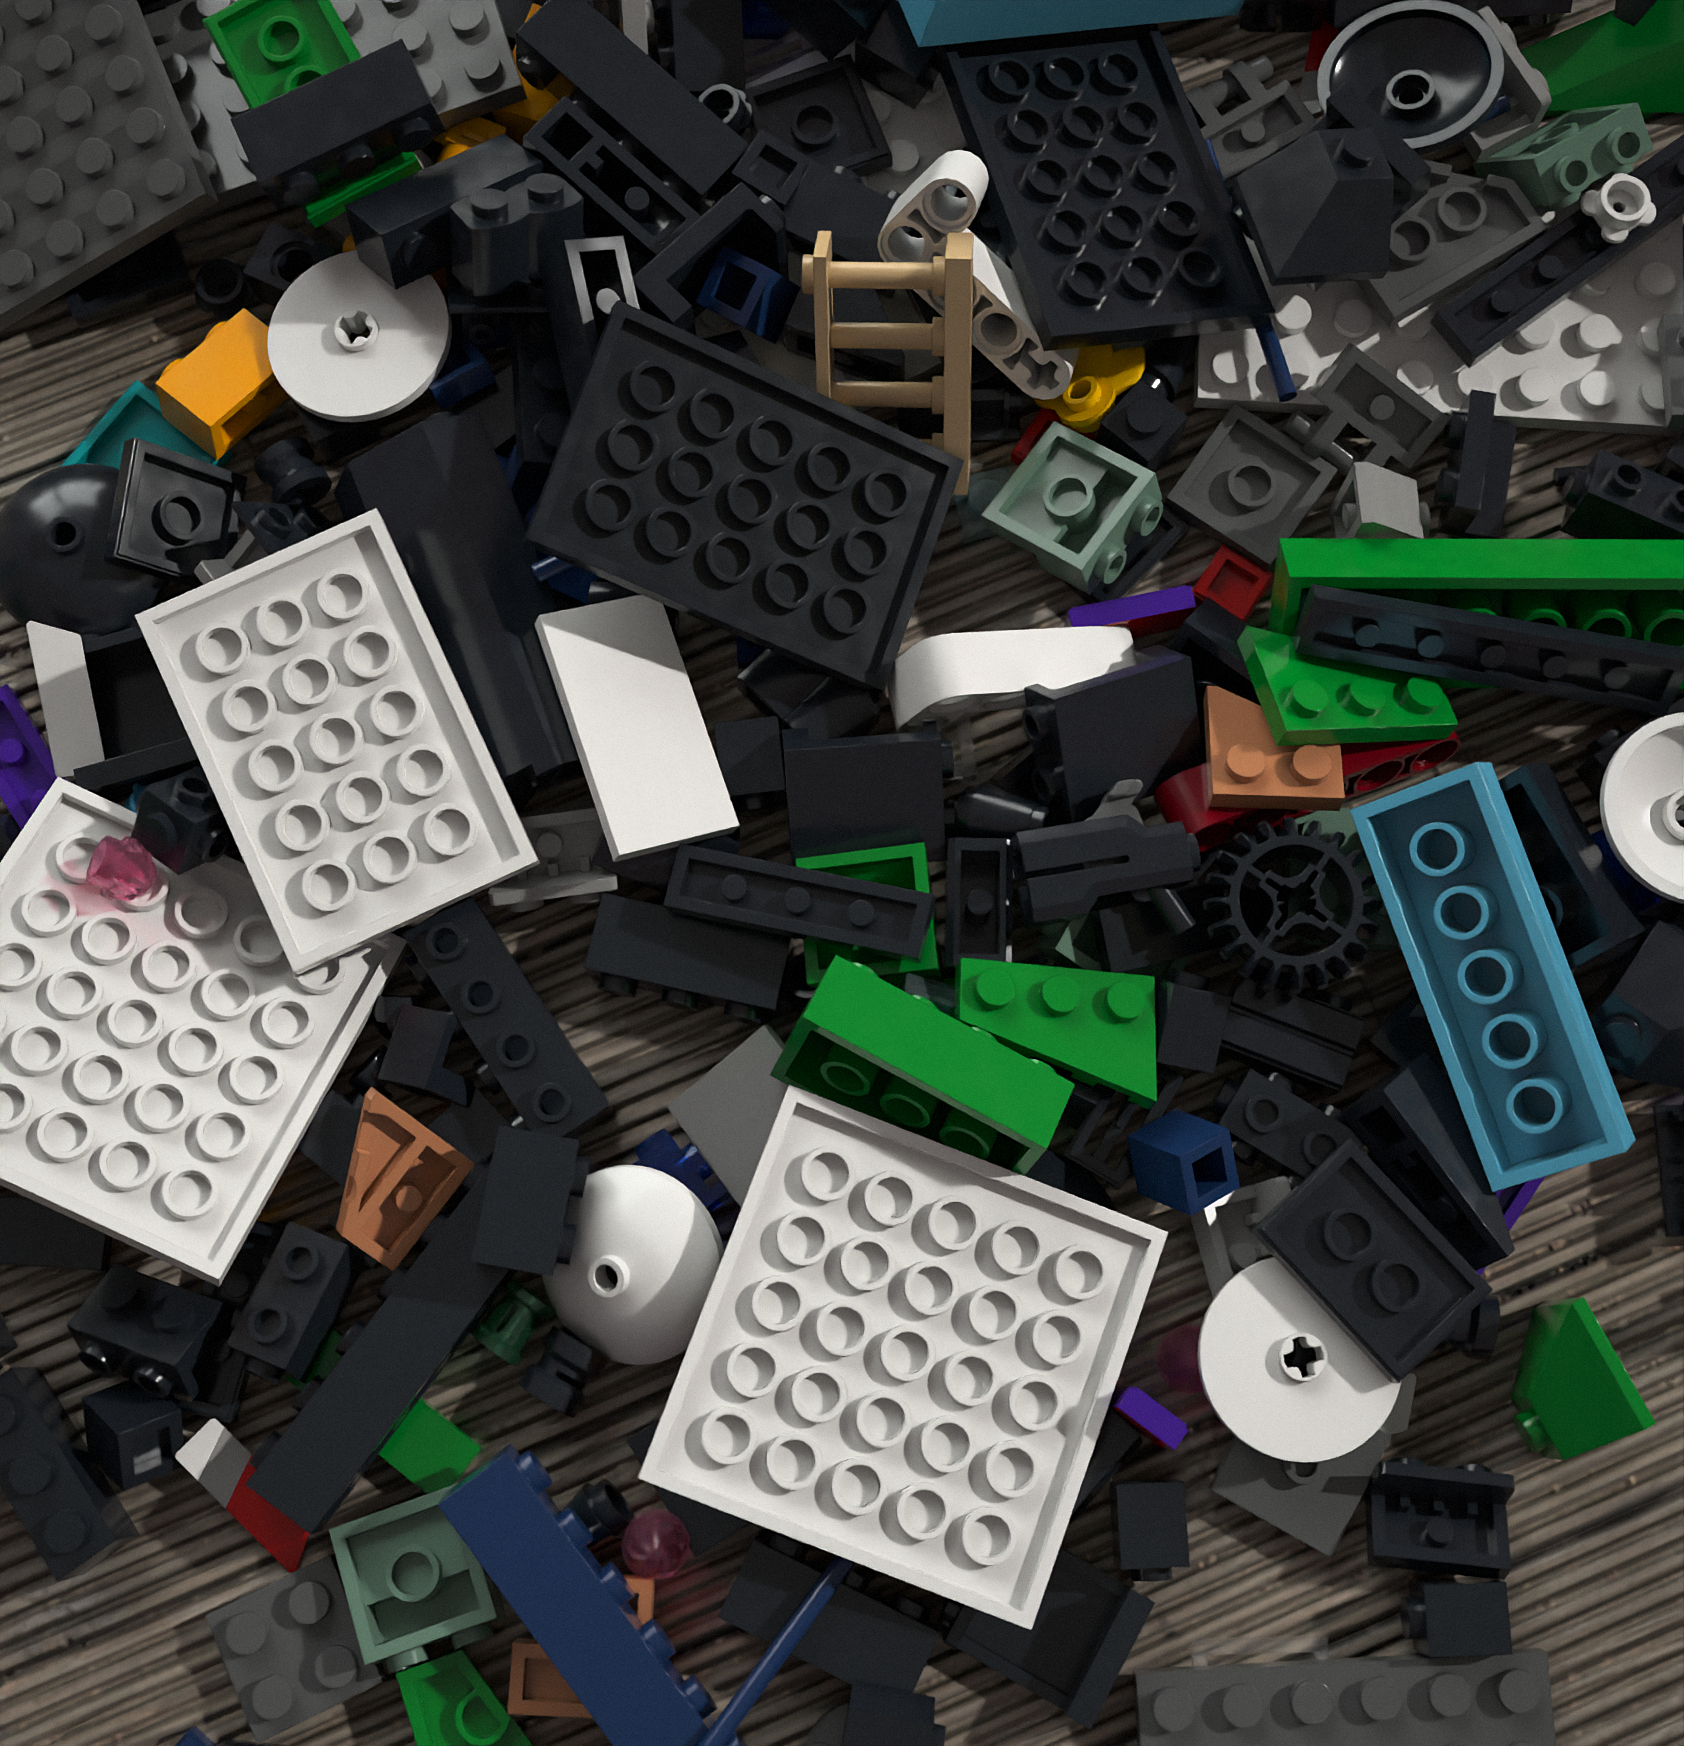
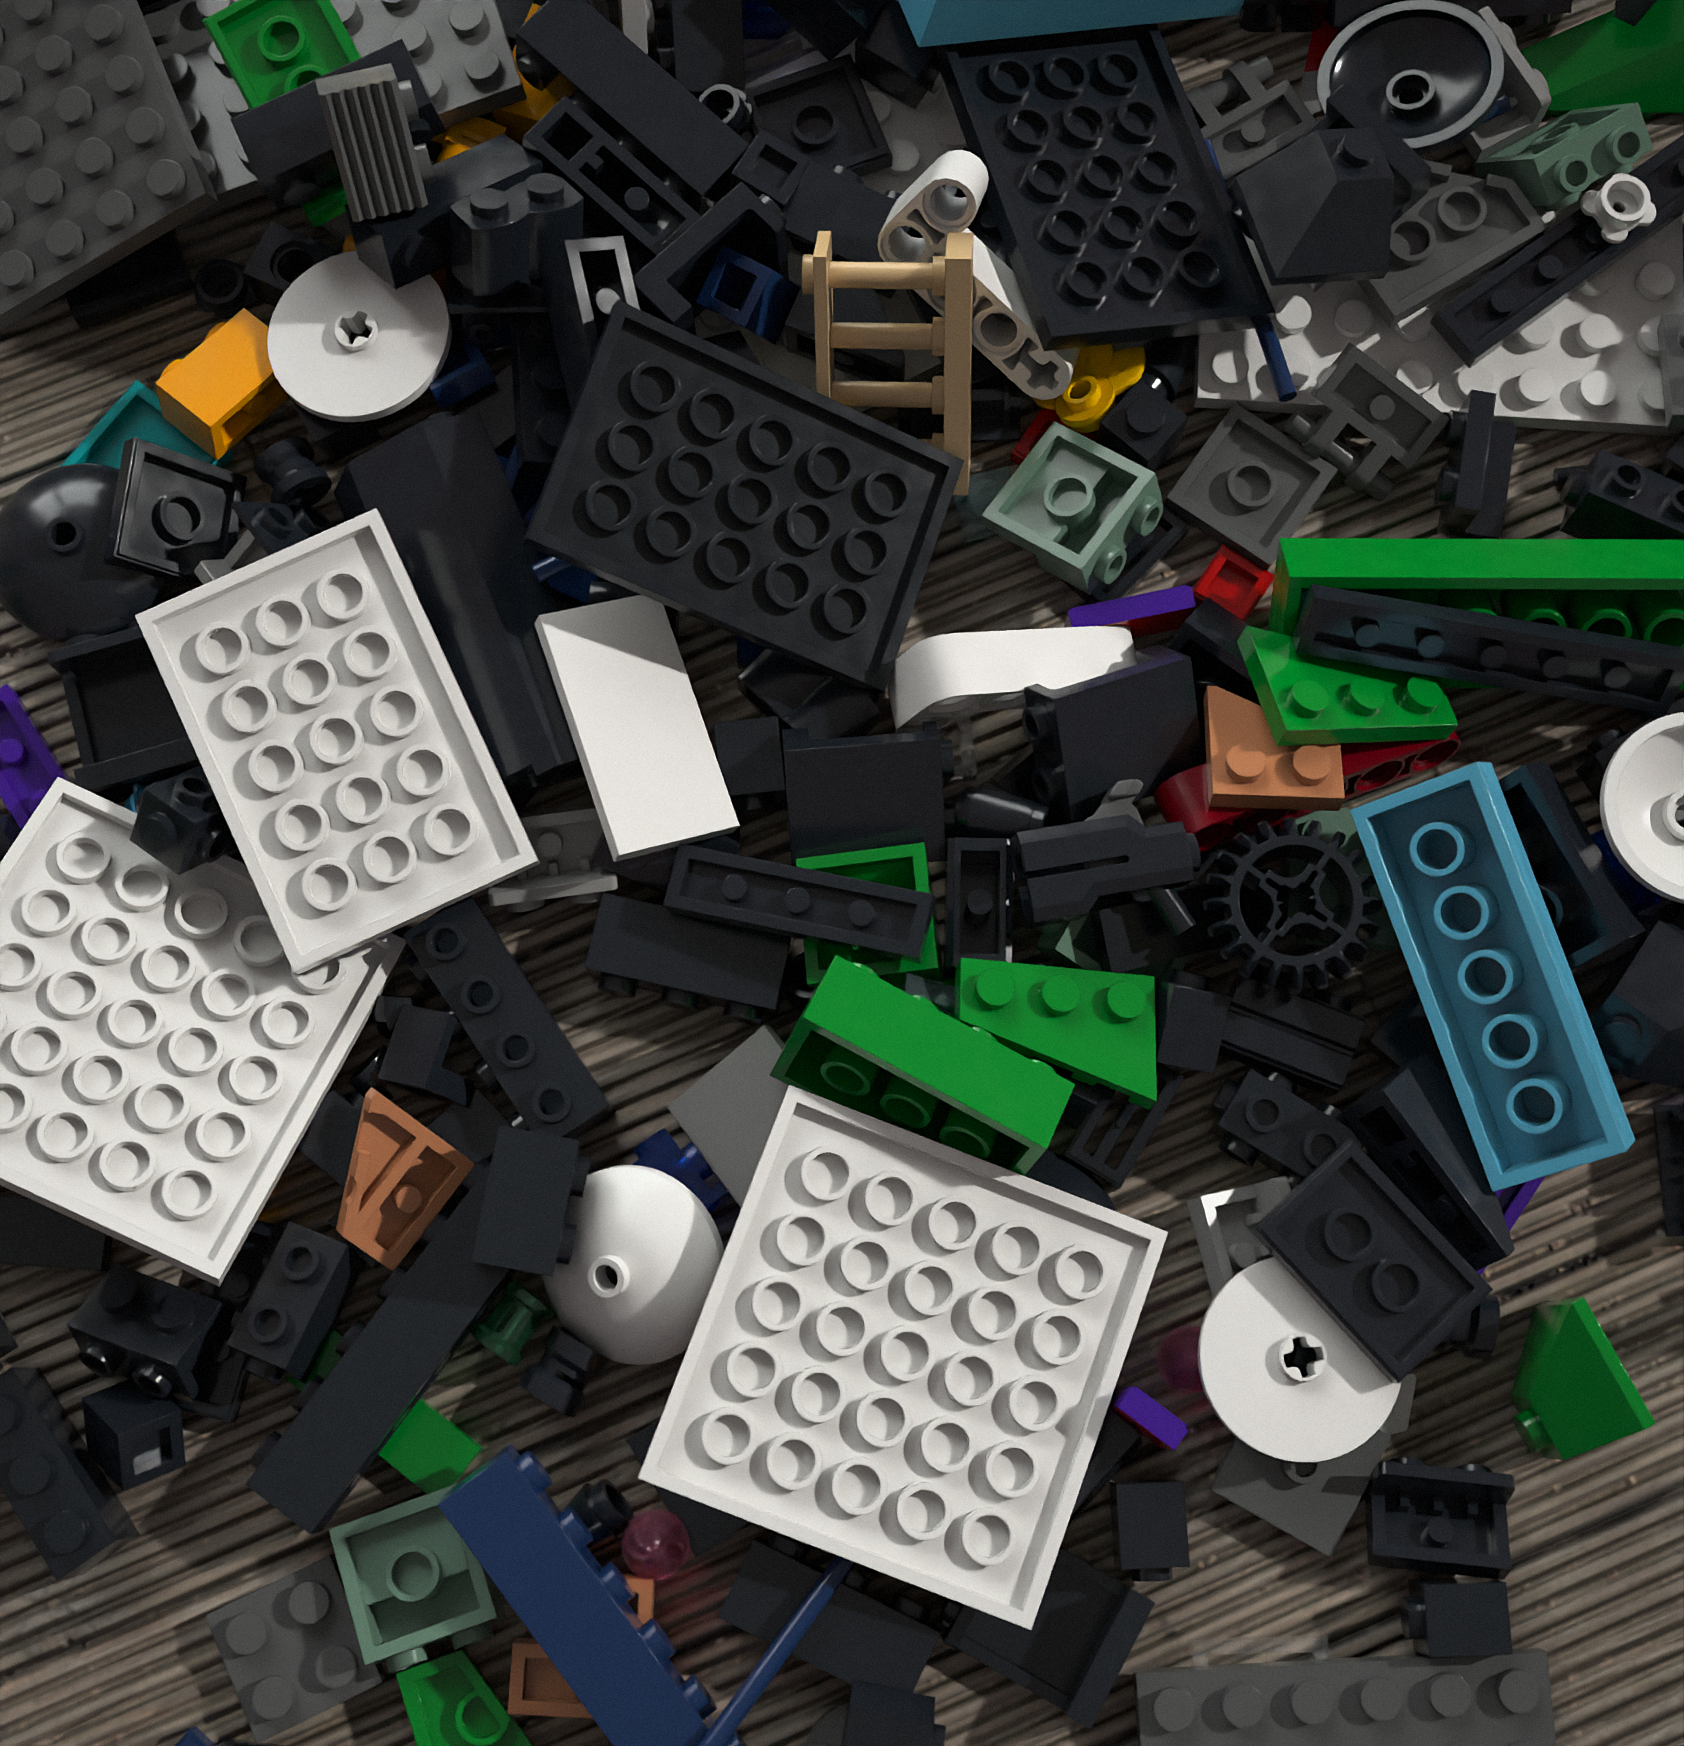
white sticker [26,621,105,778] -> none
clear pink plate [86,835,156,900] -> none
sticker [175,1419,309,1573] -> none
dark blue brick [1127,1109,1240,1216] -> none
light grey slope [1329,462,1430,539] -> none
none -> dark grey brick [315,63,435,222]

